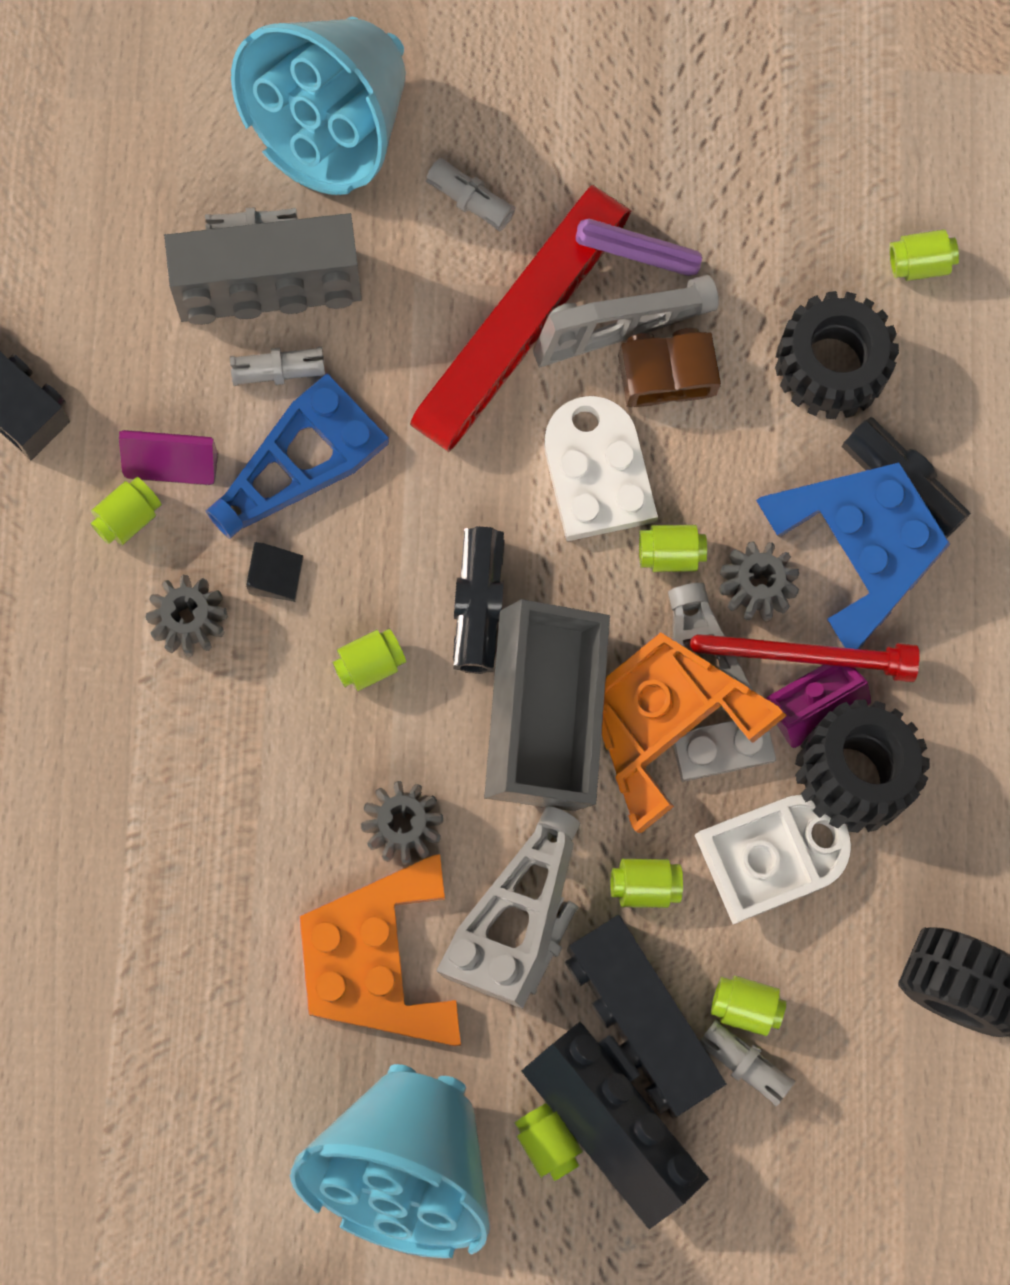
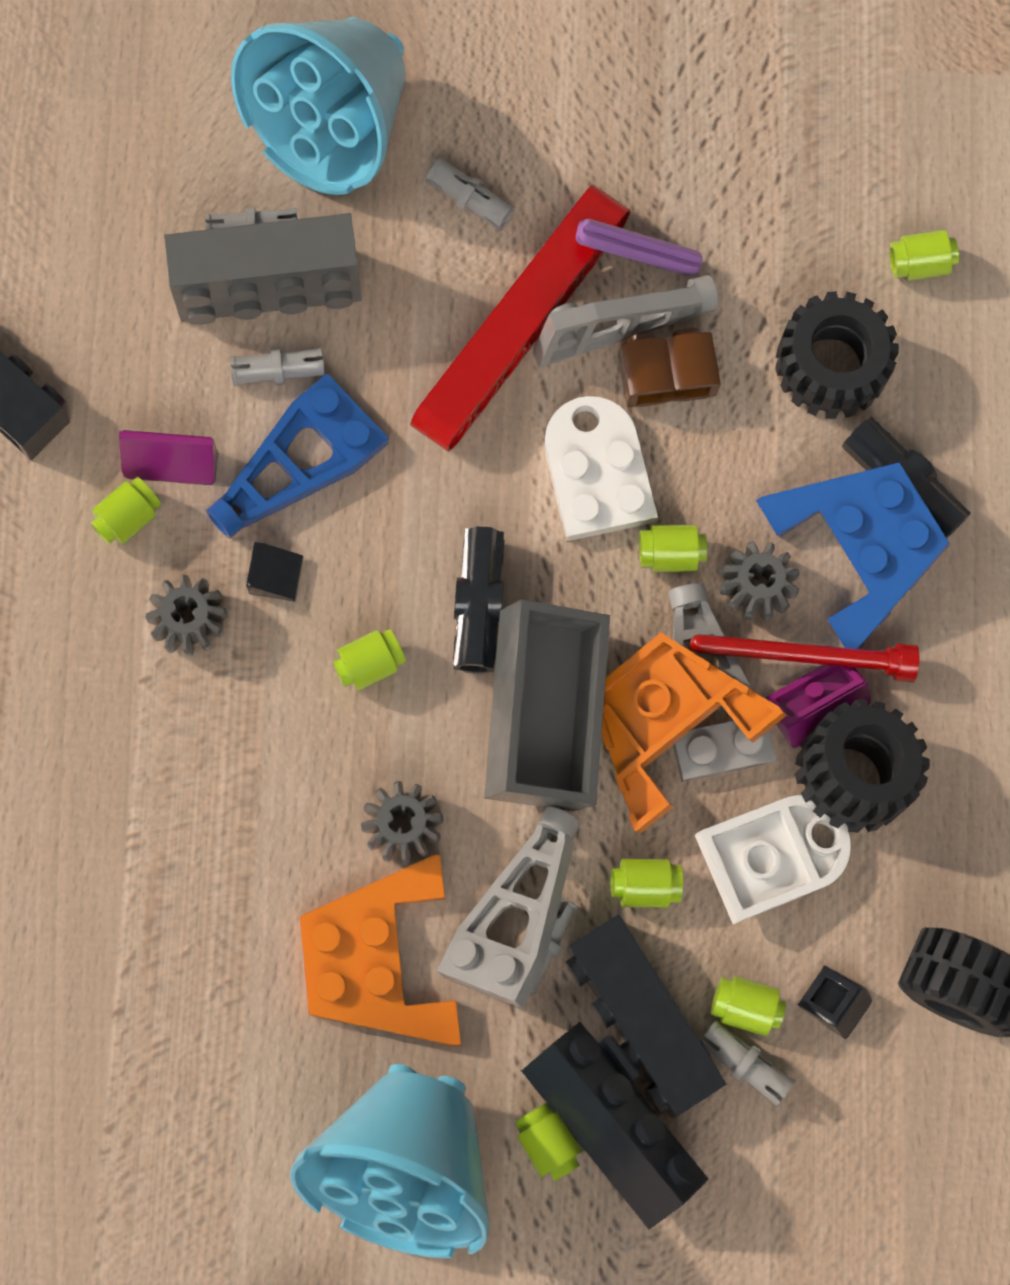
none -> black slope [797,965,872,1039]

